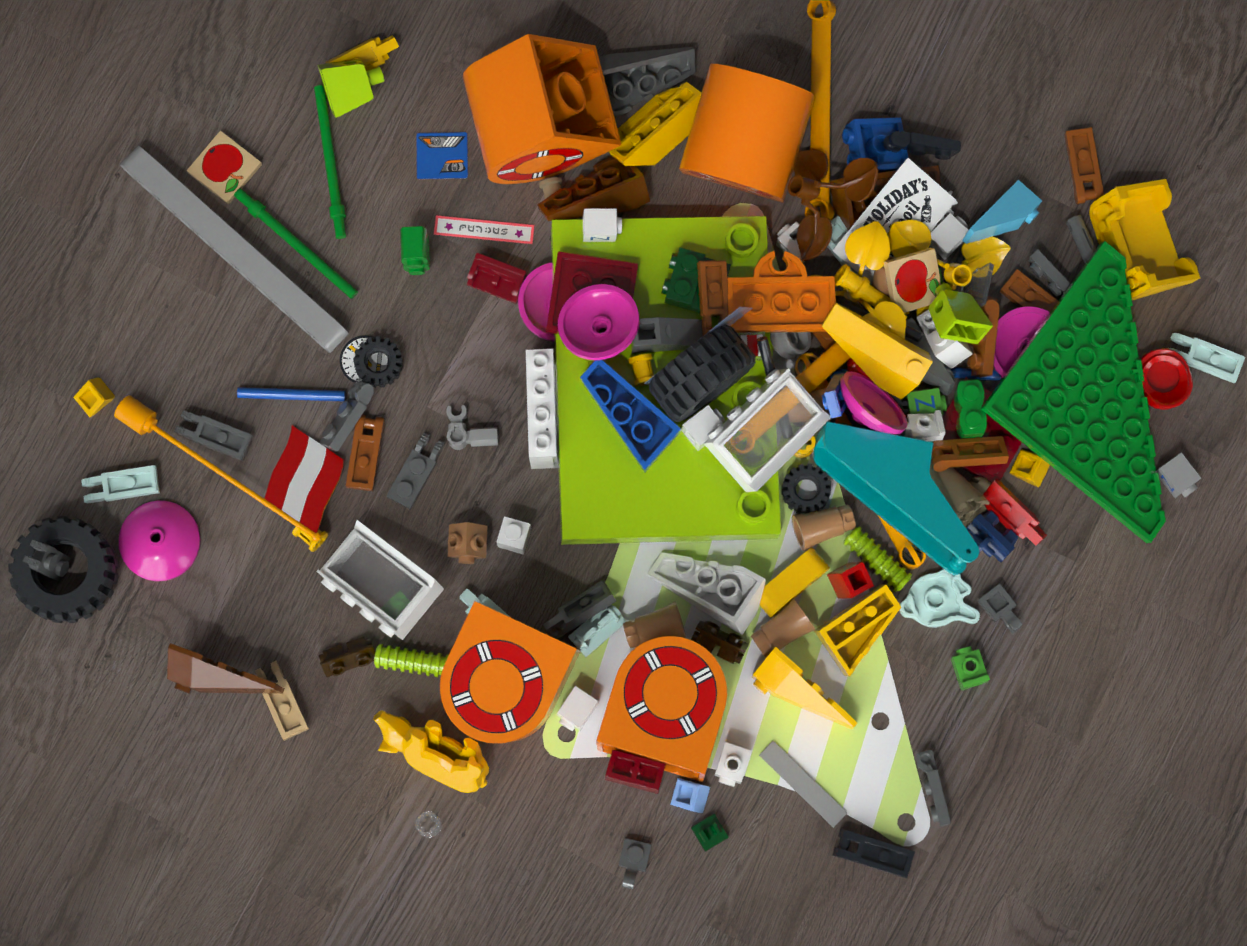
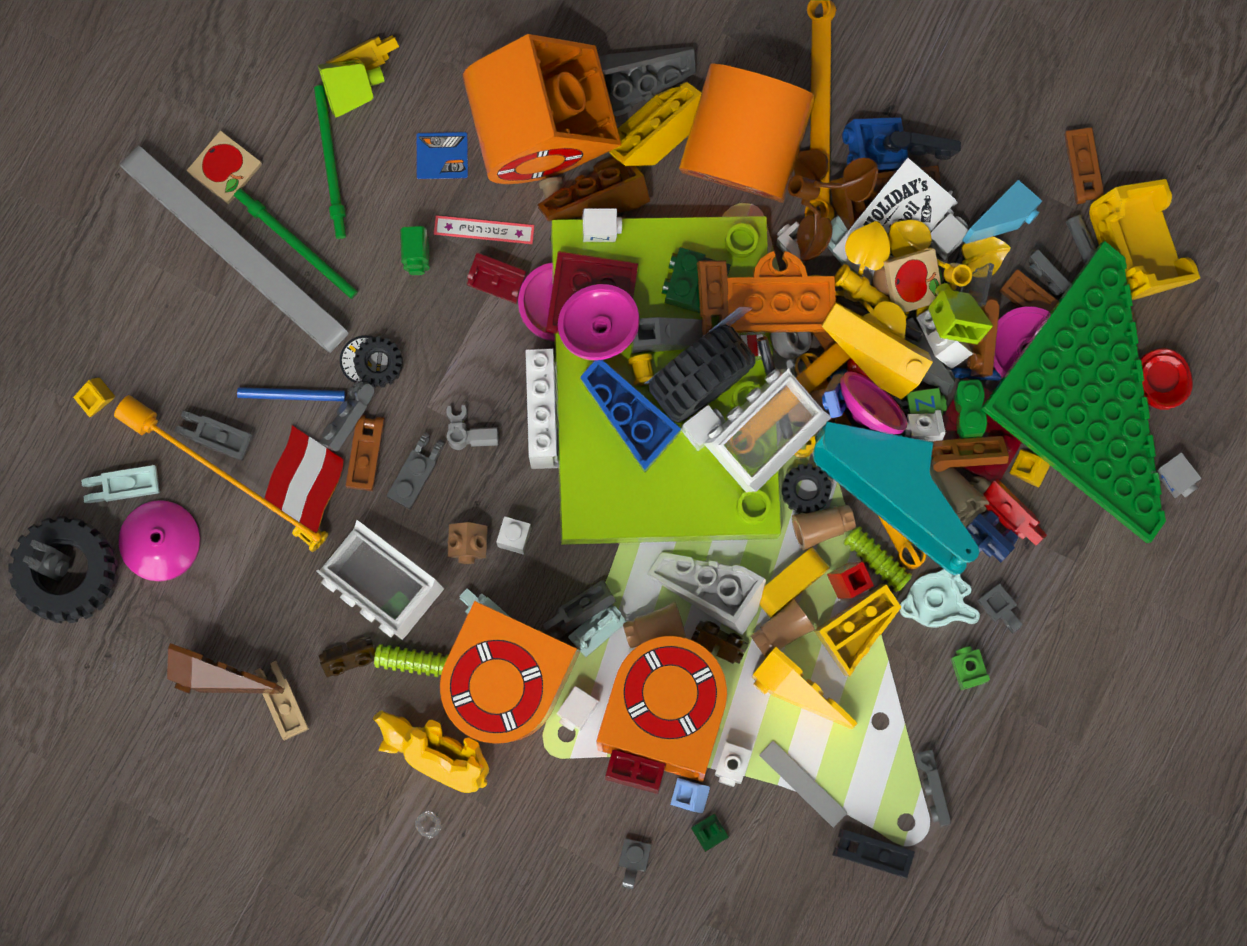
light aqua hinge [1169,333,1245,383] -> none

